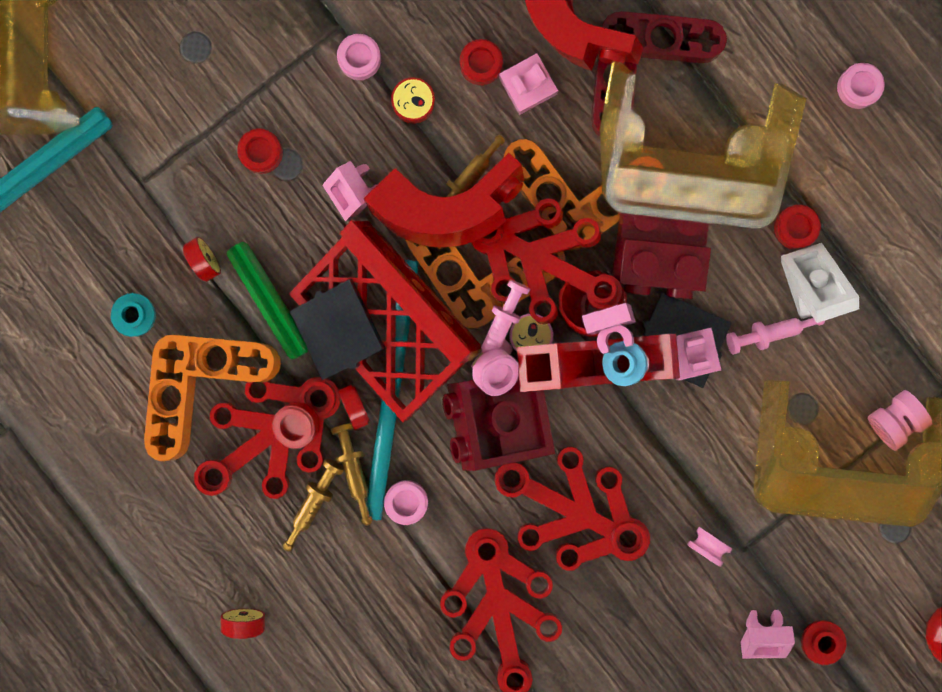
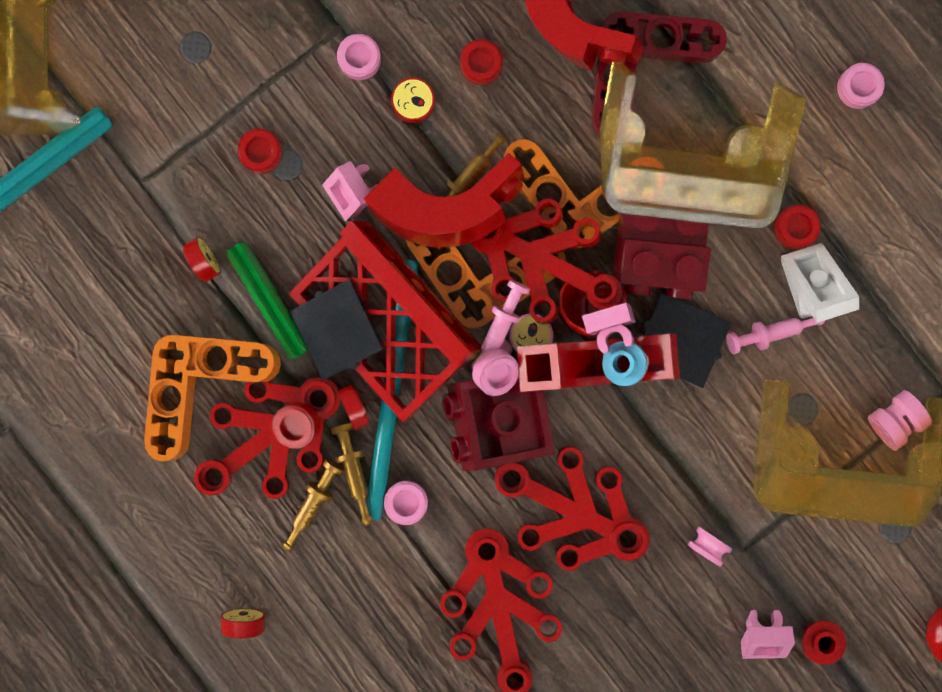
teal plate [111,293,156,337] -> none
bright pink tile [499,53,558,115] -> none
bright pink tile [676,328,721,380] -> none

